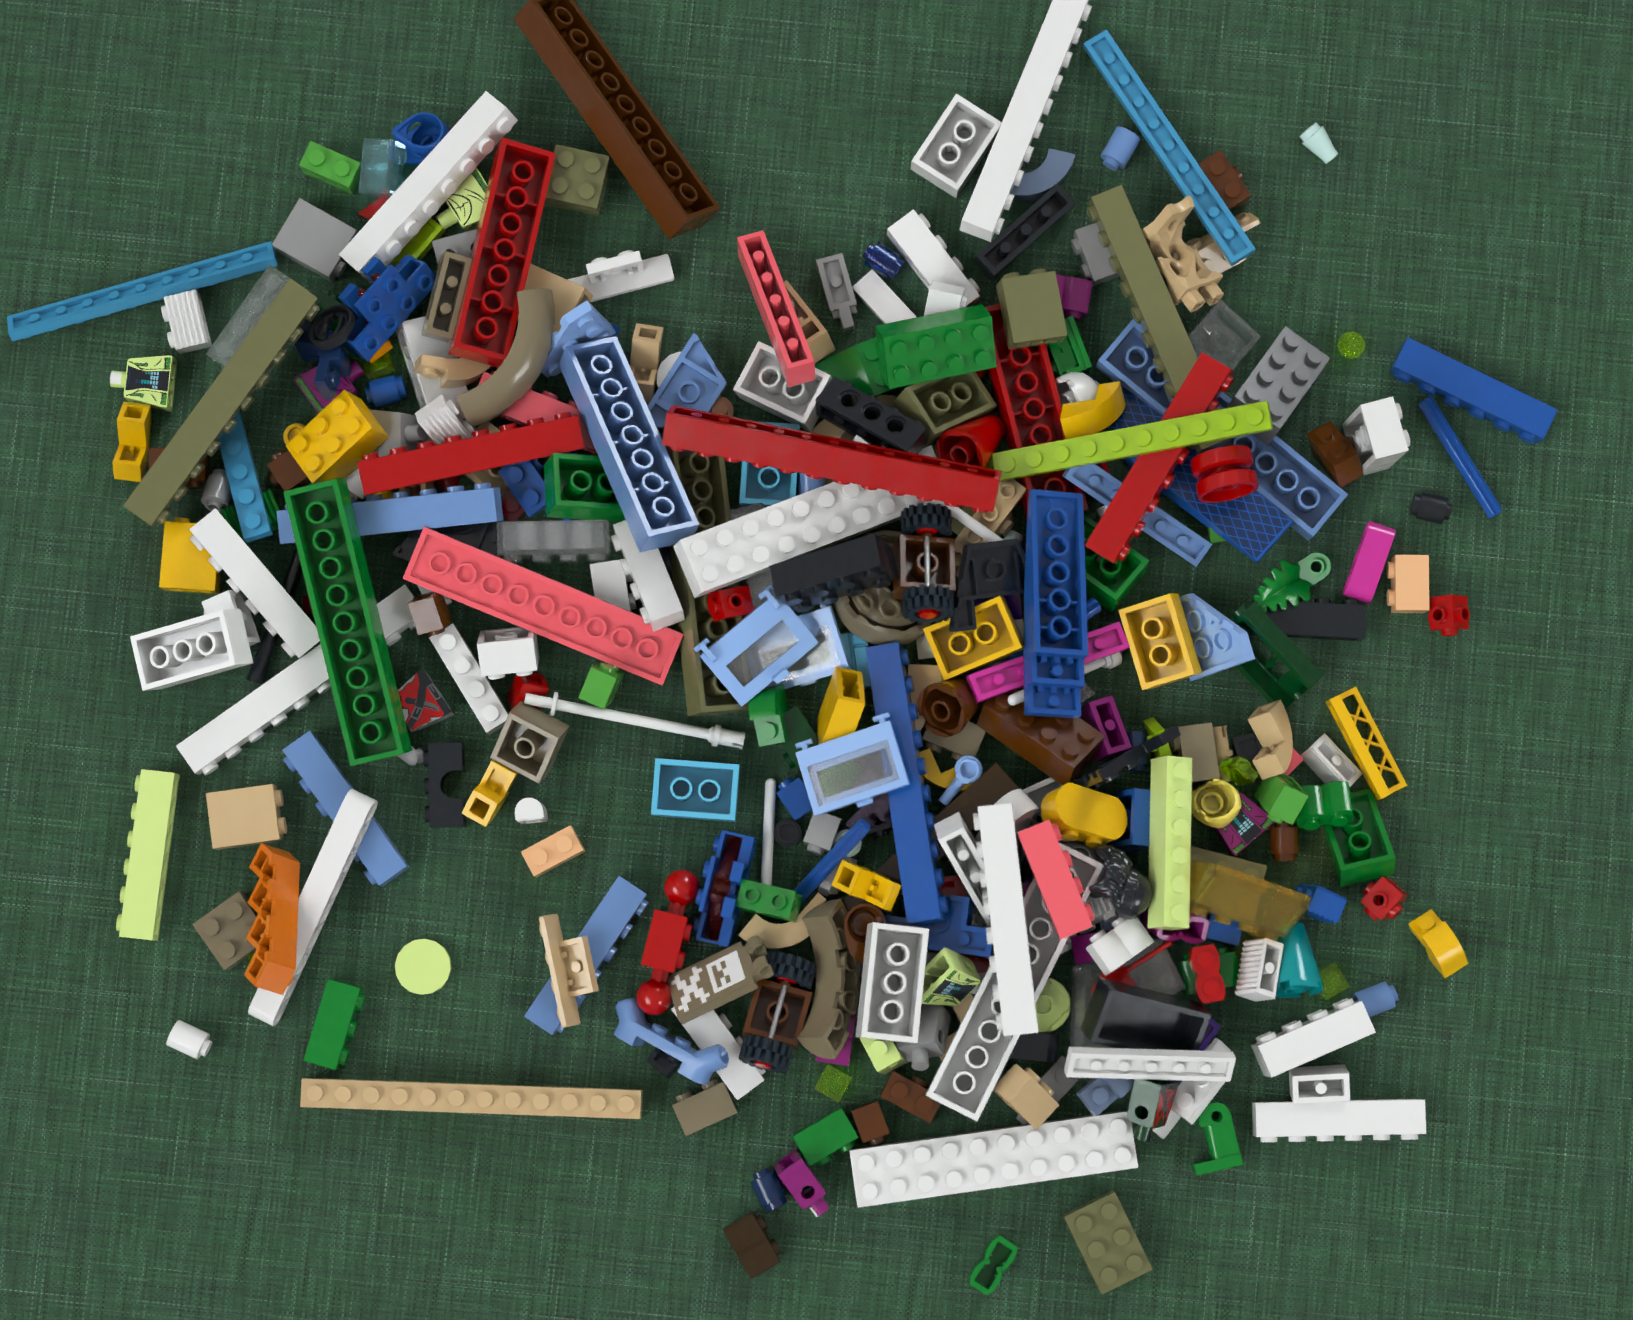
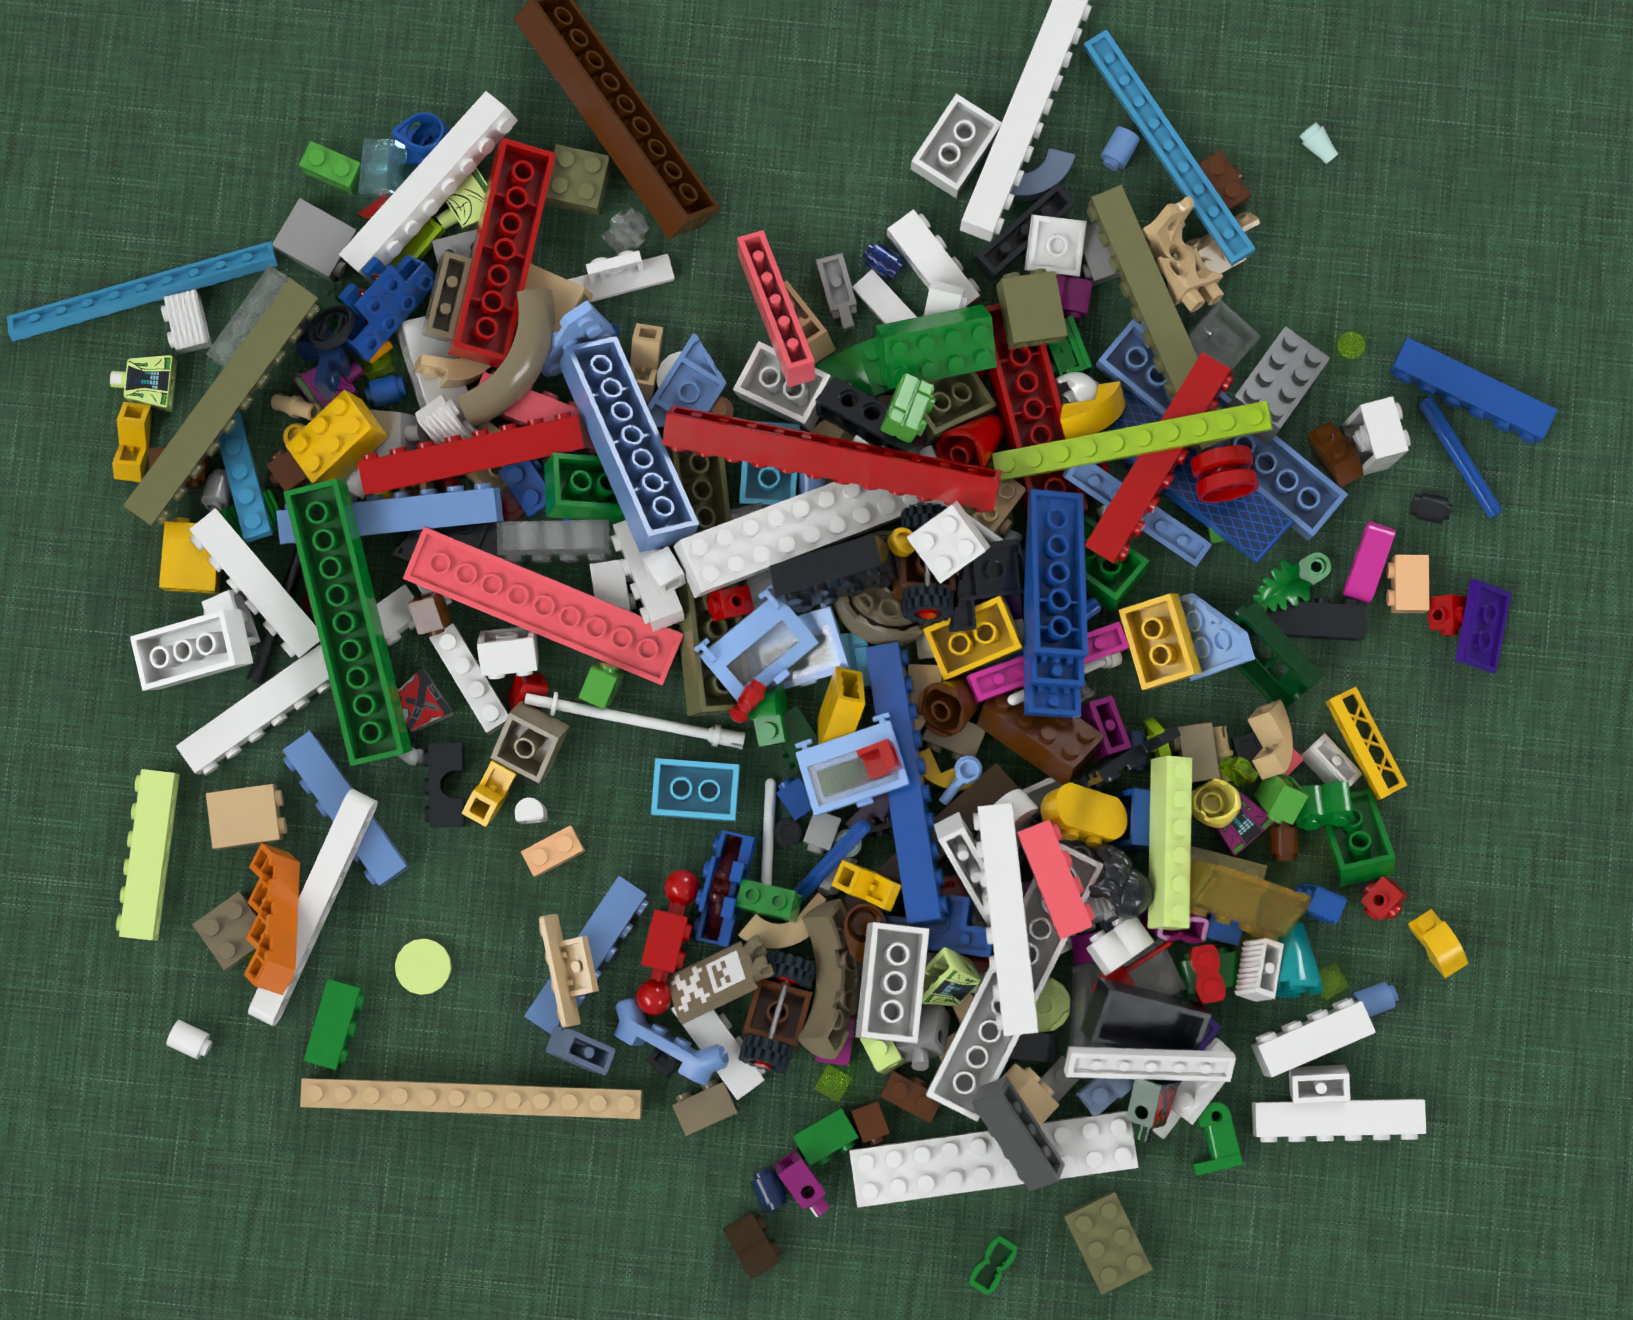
none -> tan pin [271,393,321,420]
none -> sand blue brick [546,1026,615,1075]
none -> clear brick [601,208,650,254]
none -> white brick [643,546,686,597]
none -> red arm [729,679,767,723]
none -> red panel [856,739,902,780]
none -> bright green brick [880,373,936,443]
none -> yellow tile [888,527,915,557]
none -> white brick [907,501,990,584]
none -> dark grey brick [971,1077,1065,1191]
none -> white tile [1024,215,1087,276]
none -> dark purple tile [1455,580,1511,674]

